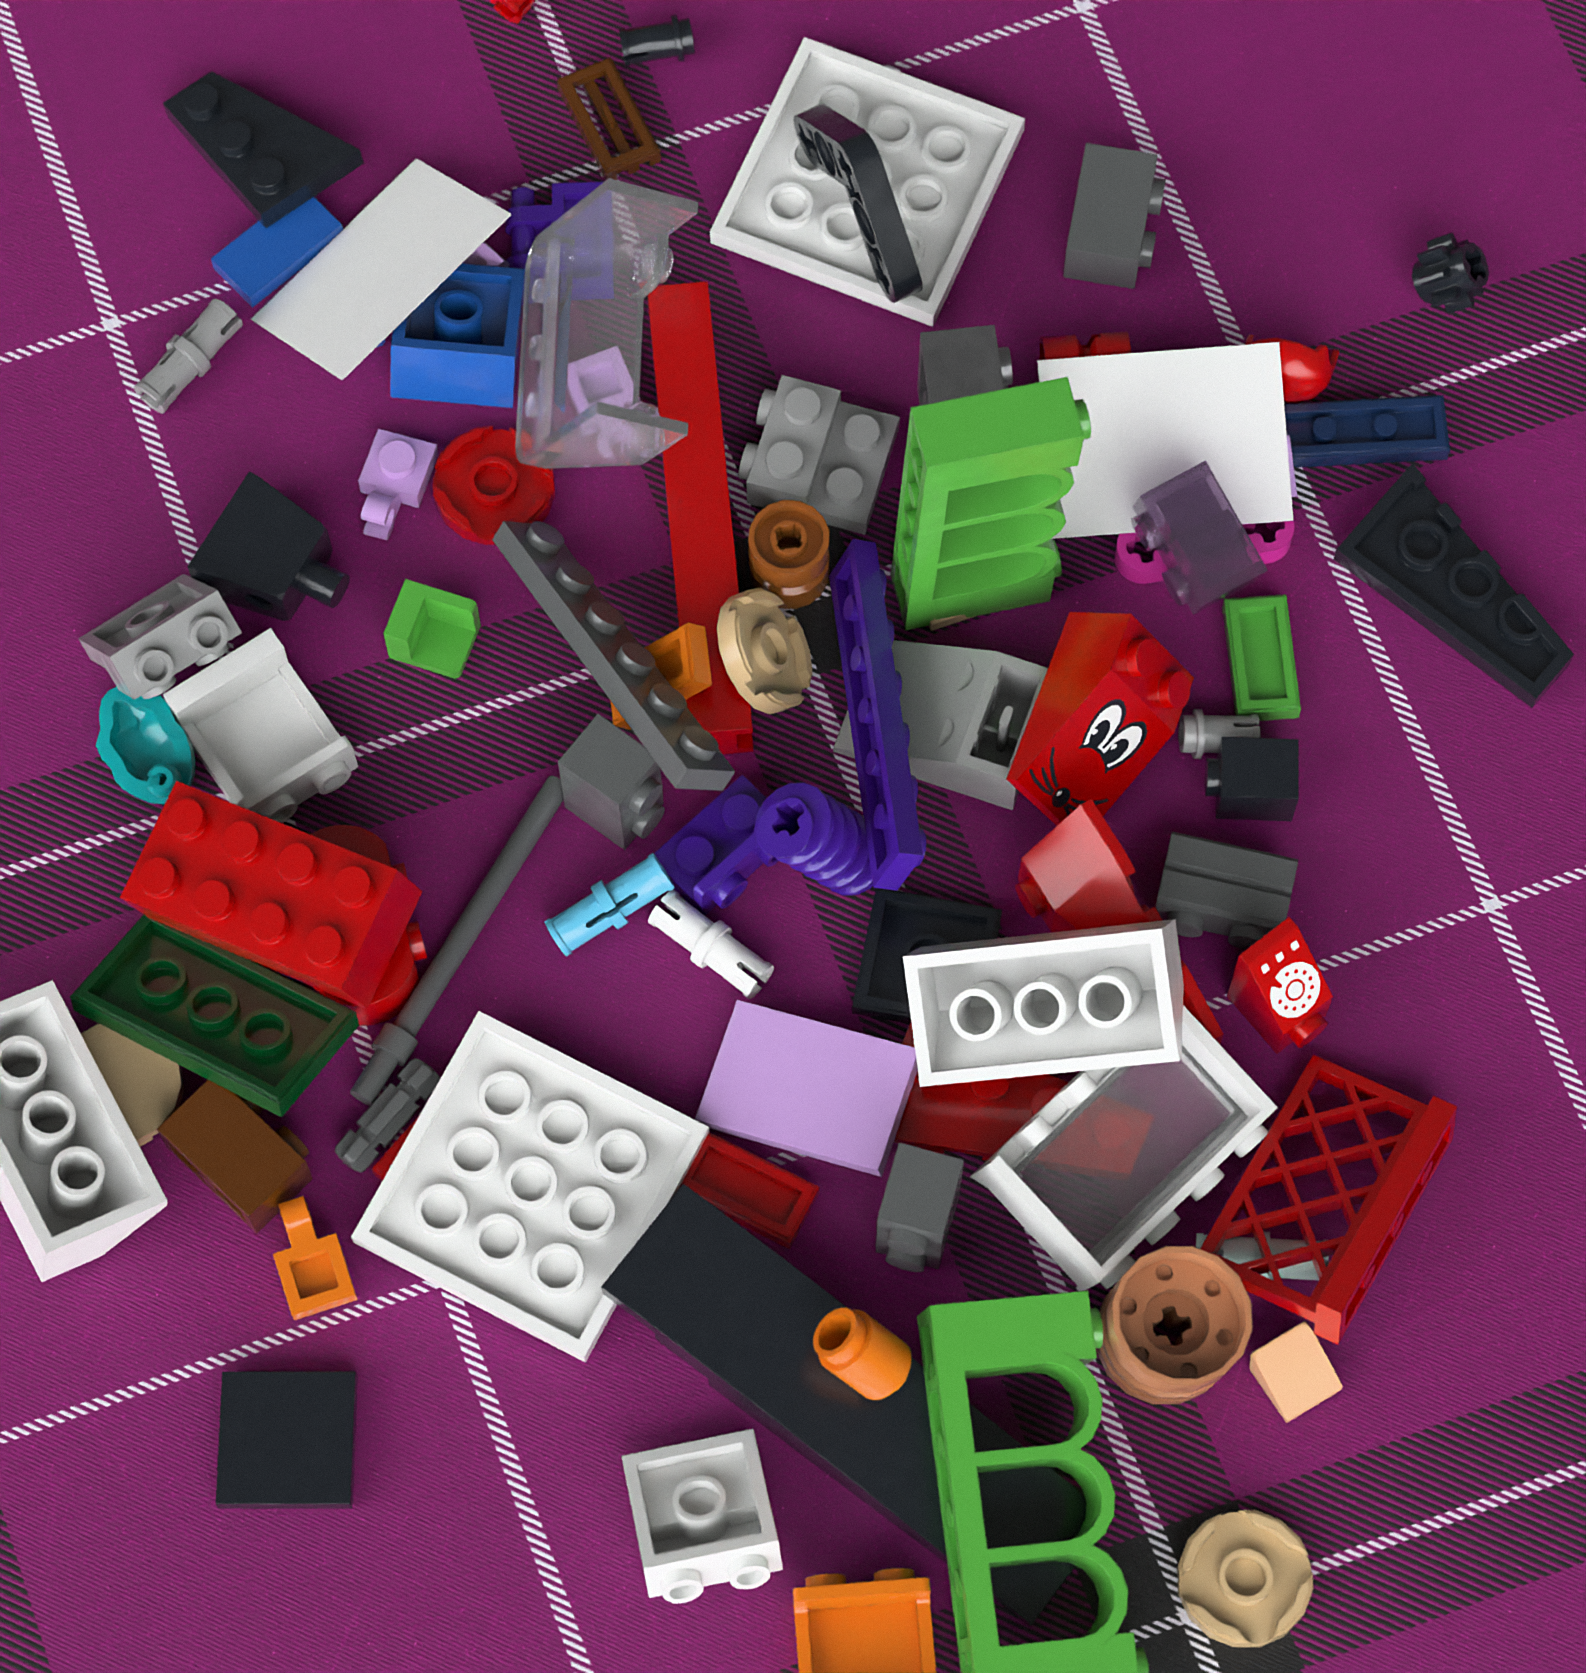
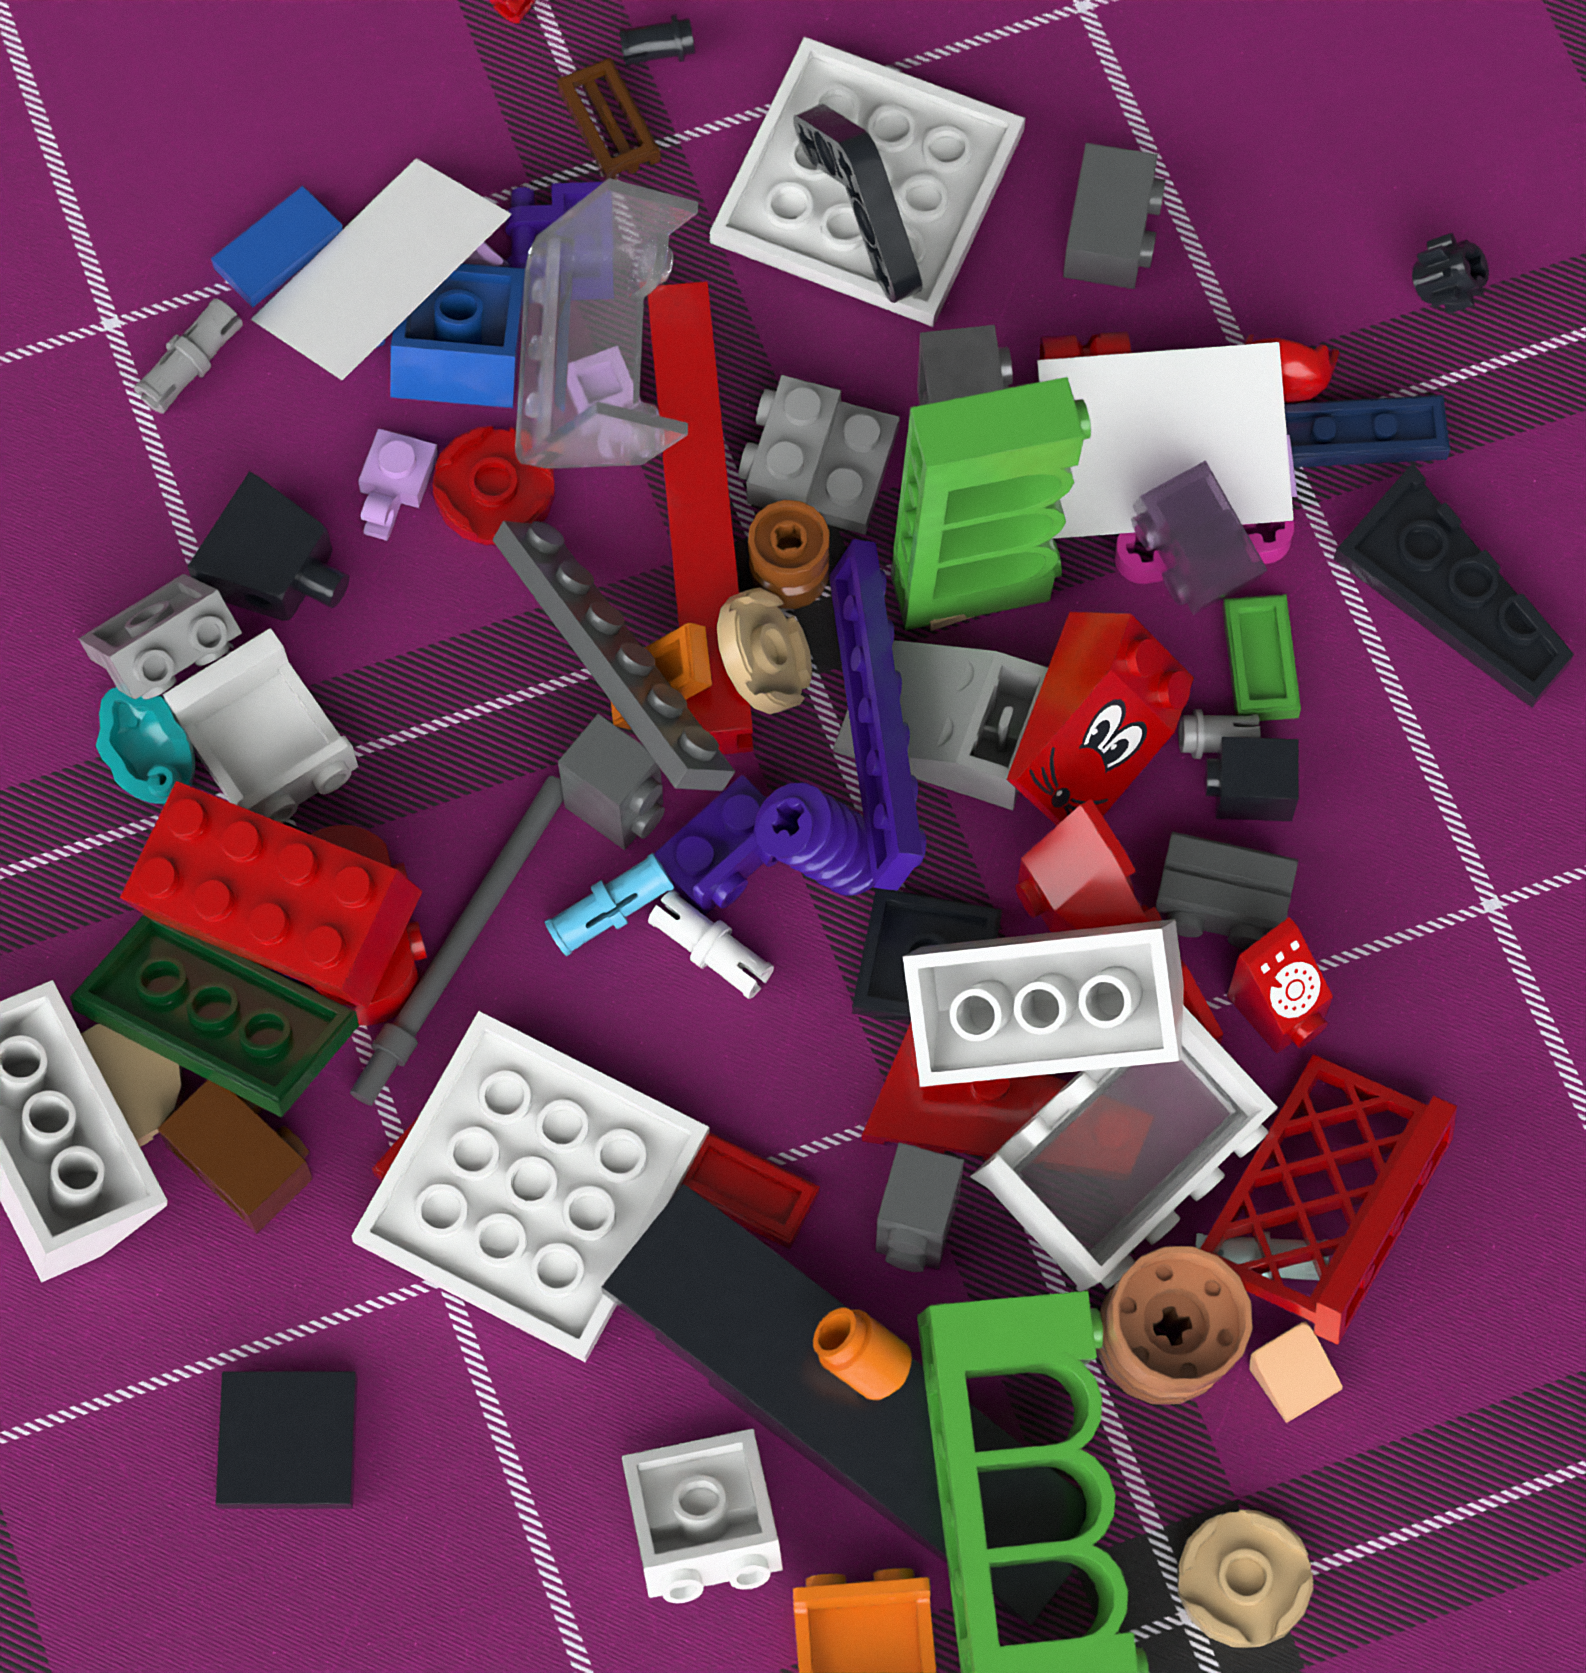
black wing [163,71,364,228] -> none
orange plate [273,1196,358,1321] -> none
dark grey axle [334,1058,440,1173] -> none
bright green panel [383,579,481,679] -> none
lavender tile [695,1000,918,1177] -> none

